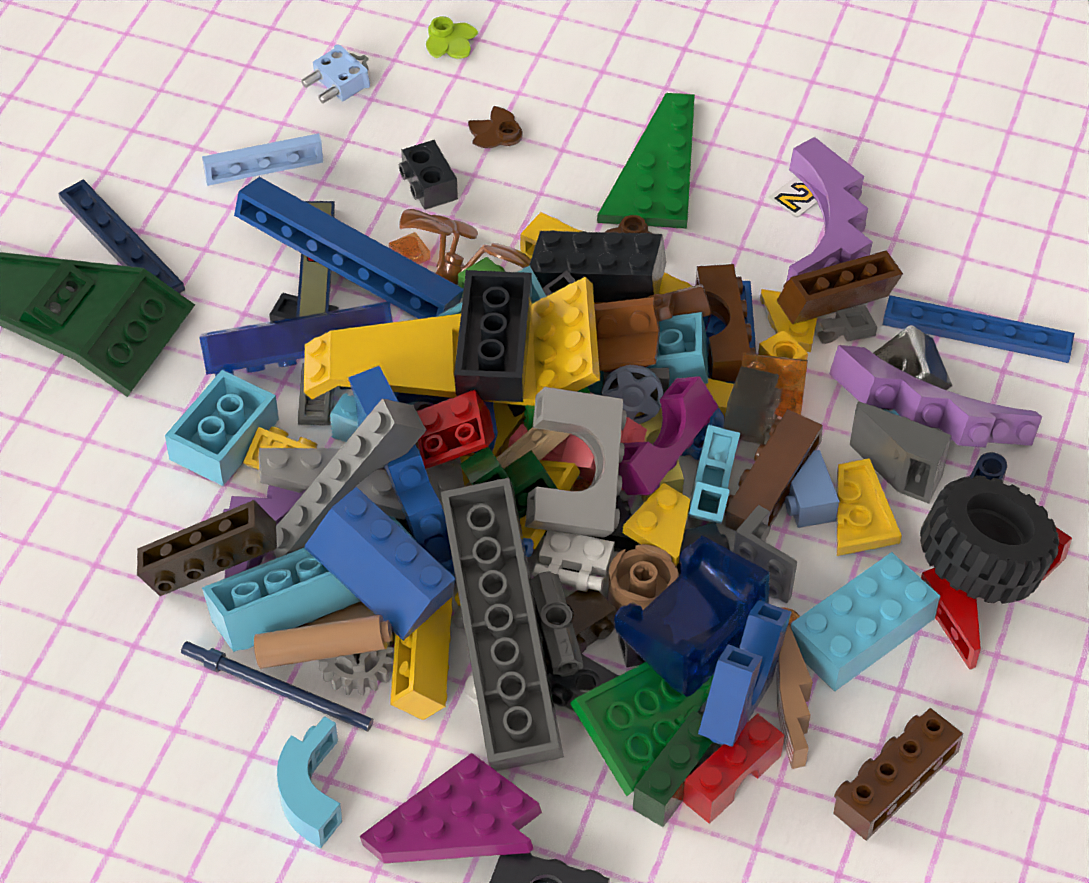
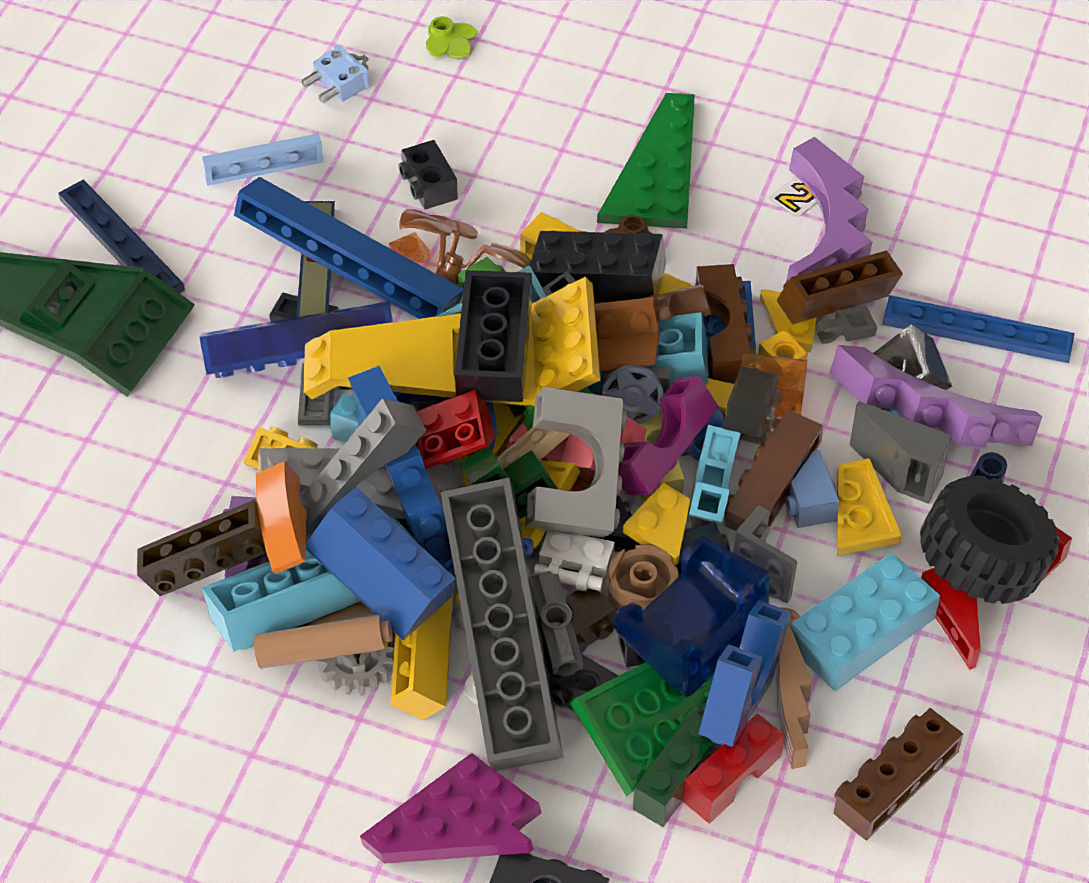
medium azure brick [165,370,279,486] -> none
dark blue bar [181,641,374,732] -> none
medium azure arch [277,716,342,849] -> none
reddish brown plate [468,106,523,148] -> none
none -> orange slope [256,461,307,574]

